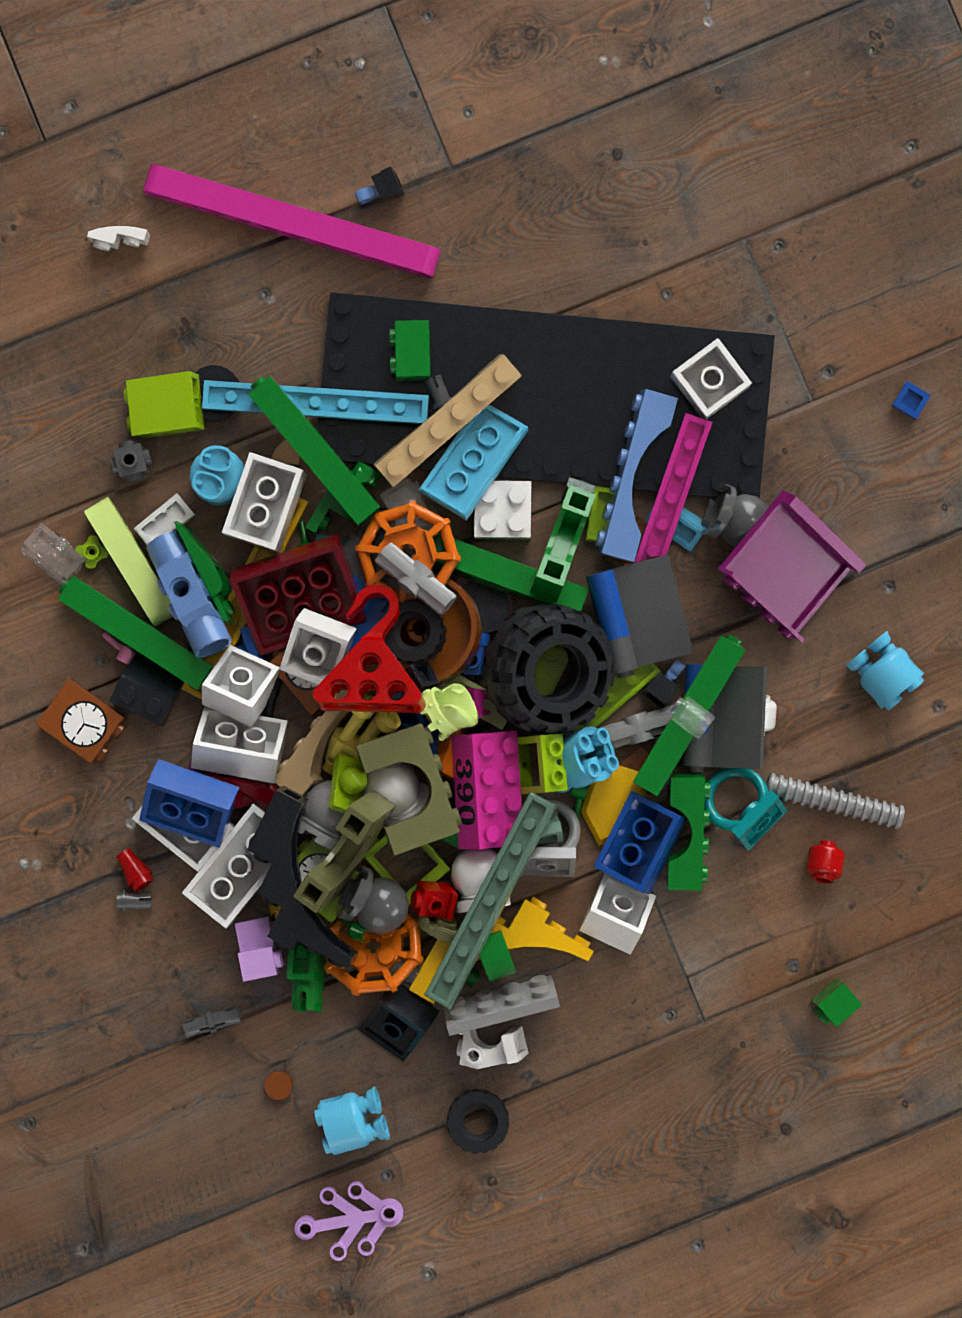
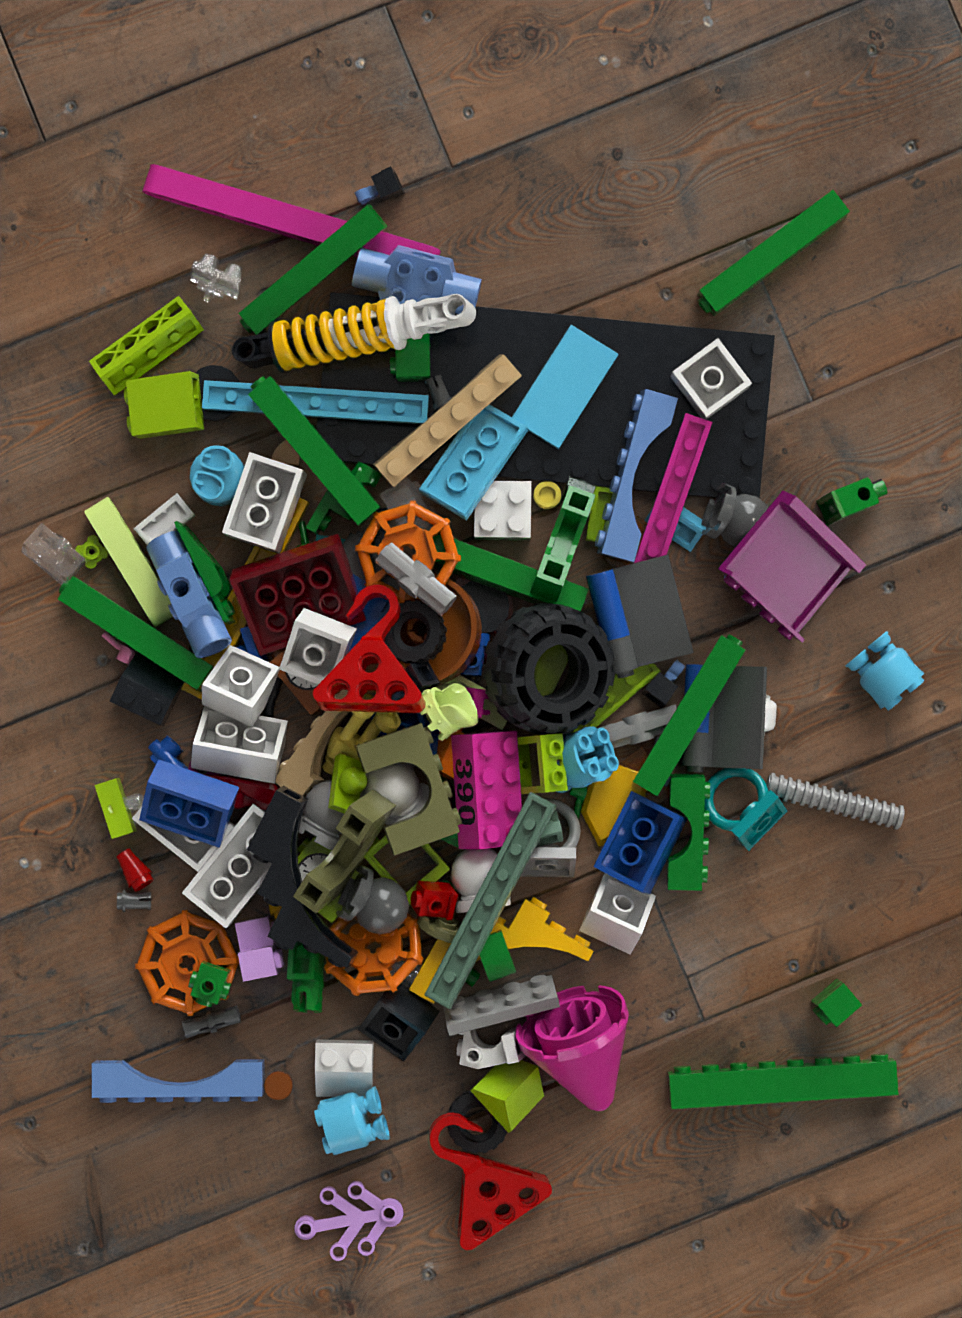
dark orange brick [36,678,127,764] -> none
white slope [87,226,150,251] -> none
dark grey brick [110,440,153,483] -> none
green hand [338,917,369,942] -> none
clear brick [670,696,715,739] -> none
red head [806,840,845,884] -> none
blue plate [891,381,931,420] -> none
none -> lime fence [89,296,204,396]
none -> medium blue arch [92,1059,265,1103]
none -> lime piece [95,778,144,839]
none -> orange plate [135,910,239,1016]
none -> blue plate [148,735,188,769]
none -> green brick [188,961,231,1007]
none -> clear hips [191,253,242,302]
none -> piece [232,294,476,373]
none -> green brick [238,205,388,335]
none -> white slope [315,1039,374,1097]
none -> medium blue brick [352,245,482,314]
none -> red piece [429,1113,552,1250]
none -> lime slope [470,1060,544,1133]
none -> medium azure tile [512,325,619,450]
none -> dark pink cone [516,985,629,1111]
none -> light yellow tile [533,481,561,510]
none -> green brick [667,1054,899,1109]
none -> green brick [697,190,850,316]
none -> green torso [816,477,888,526]

